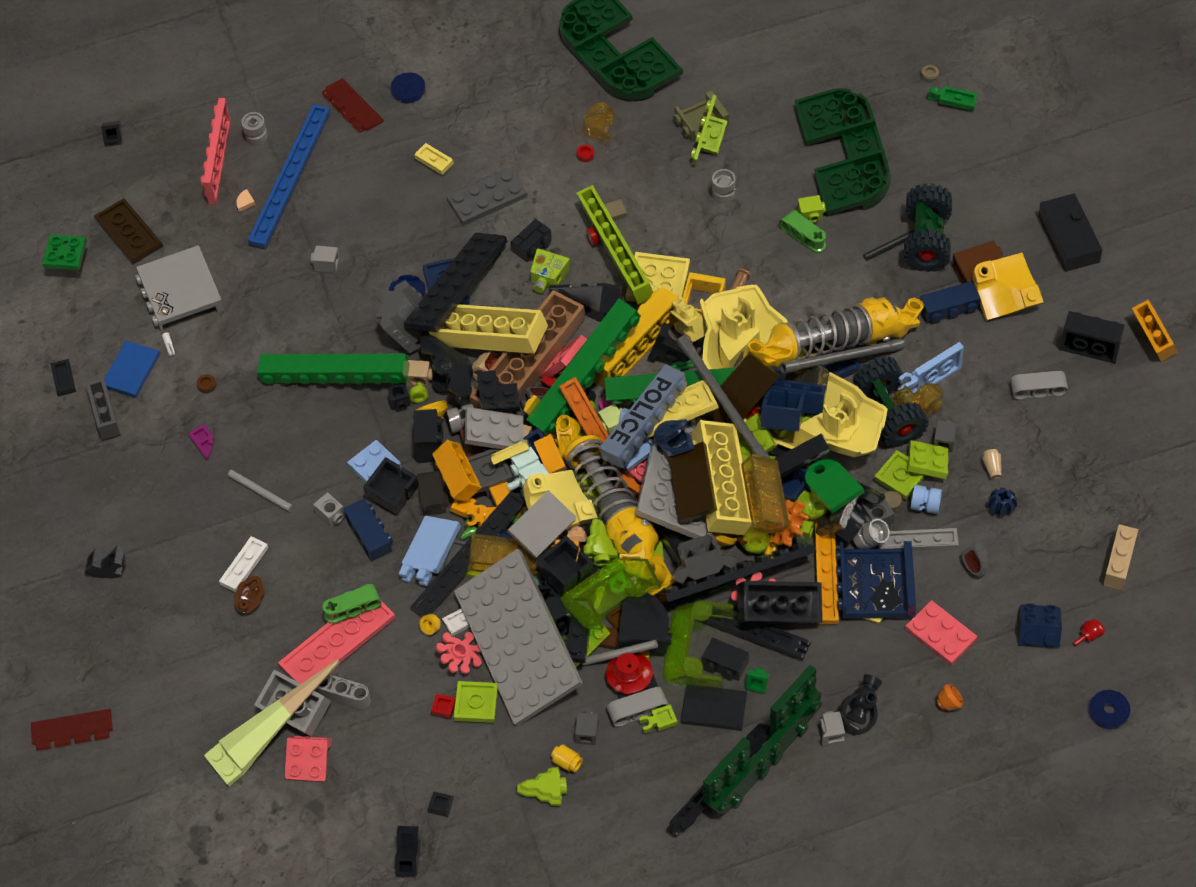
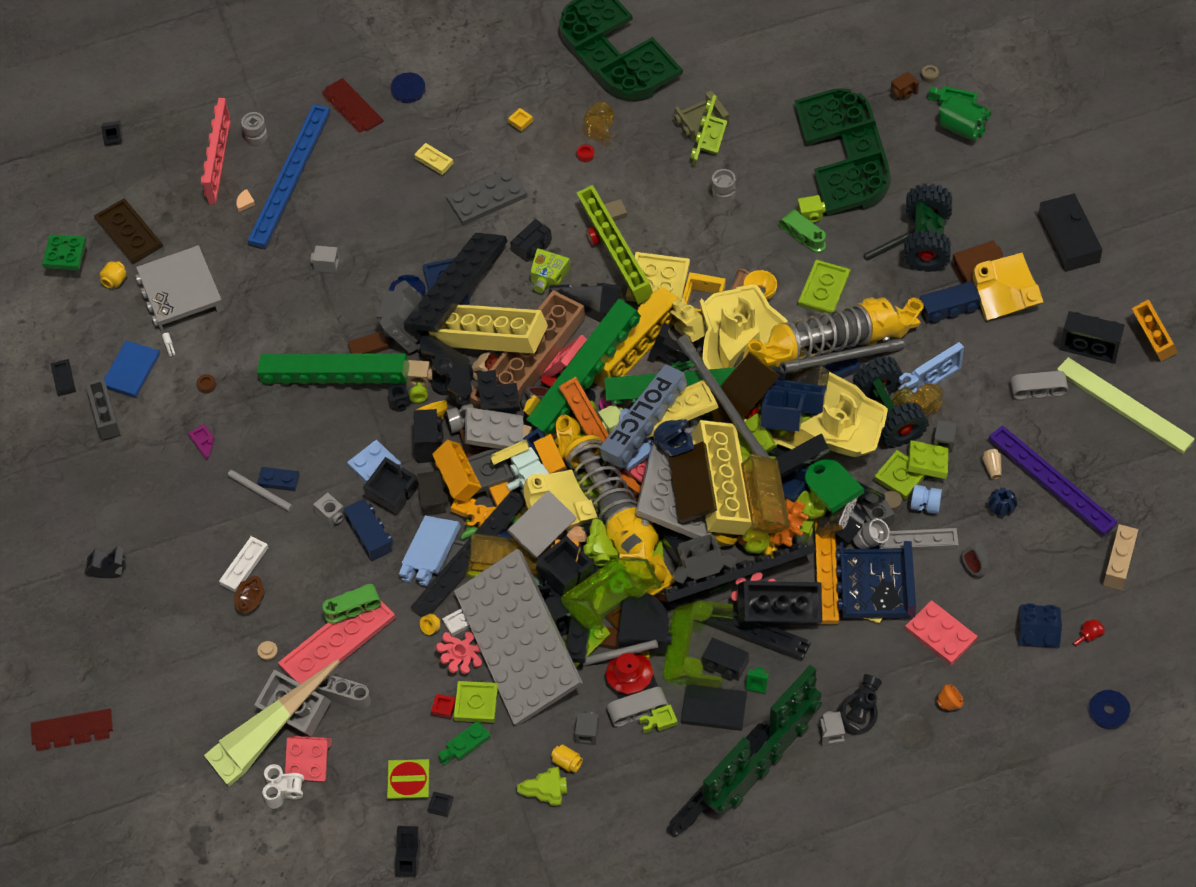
none -> yellow head [99,261,127,289]
none -> dark blue plate [257,467,300,491]
none -> tan plate [257,641,278,661]
none -> white piece [262,764,304,809]
none -> reddish brown tile [348,331,389,354]
none -> piece [387,759,429,799]
none -> green plate [438,721,491,766]
none -> yellow plate [508,108,533,132]
none -> yellow piece [743,270,777,300]
none -> lime tile [798,260,851,315]
none -> reddish brown brick [890,72,919,101]
none -> green cylinder [938,94,992,141]
none -> dark purple plate [989,425,1118,537]
none -> yellowish green tile [1057,357,1195,454]

